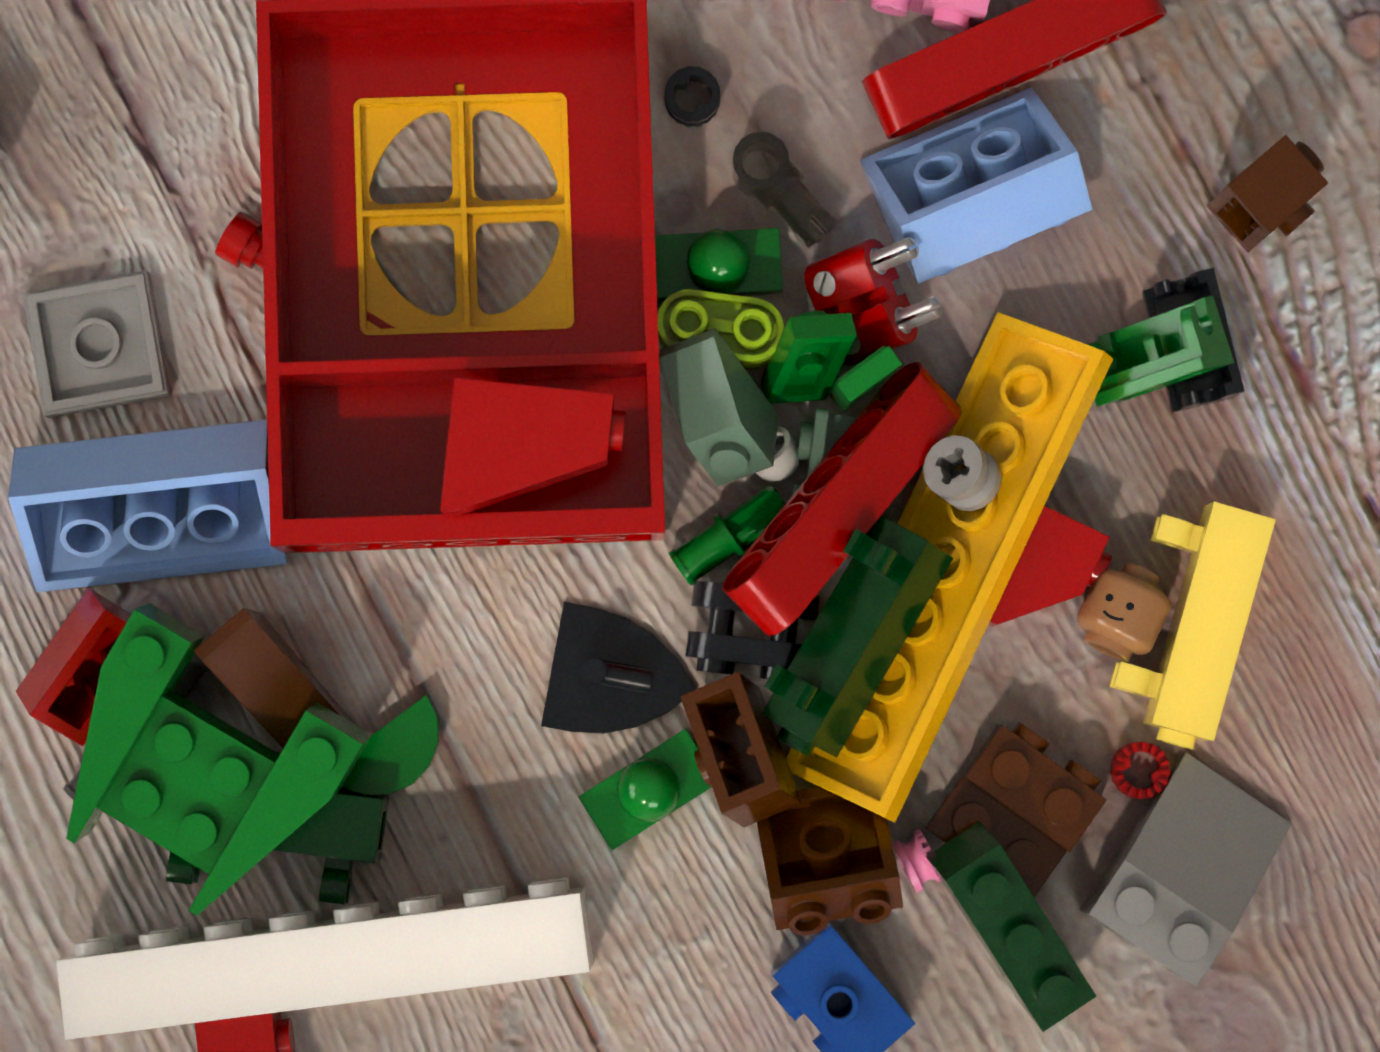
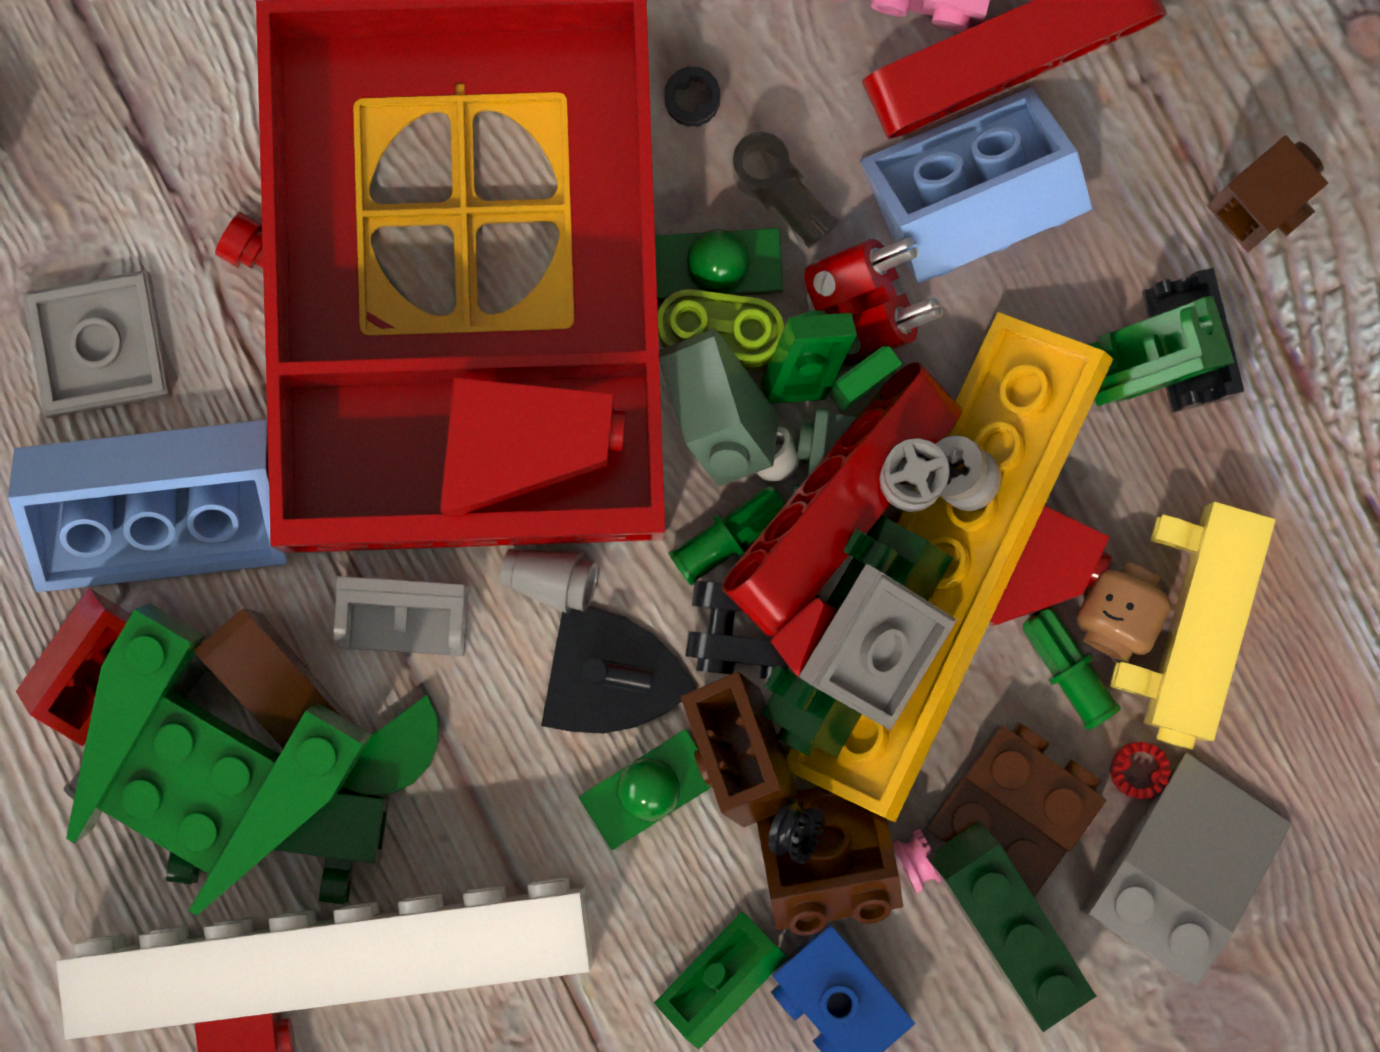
none -> light grey hinge [334,576,469,656]
none -> light grey cone [500,549,598,614]
none -> green plate [654,911,788,1050]
none -> black bush [768,798,825,864]
none -> red slope [770,598,838,677]
none -> light grey tile [799,563,957,730]
none -> light grey wheel [879,438,950,512]
none -> green axle [1023,607,1121,730]

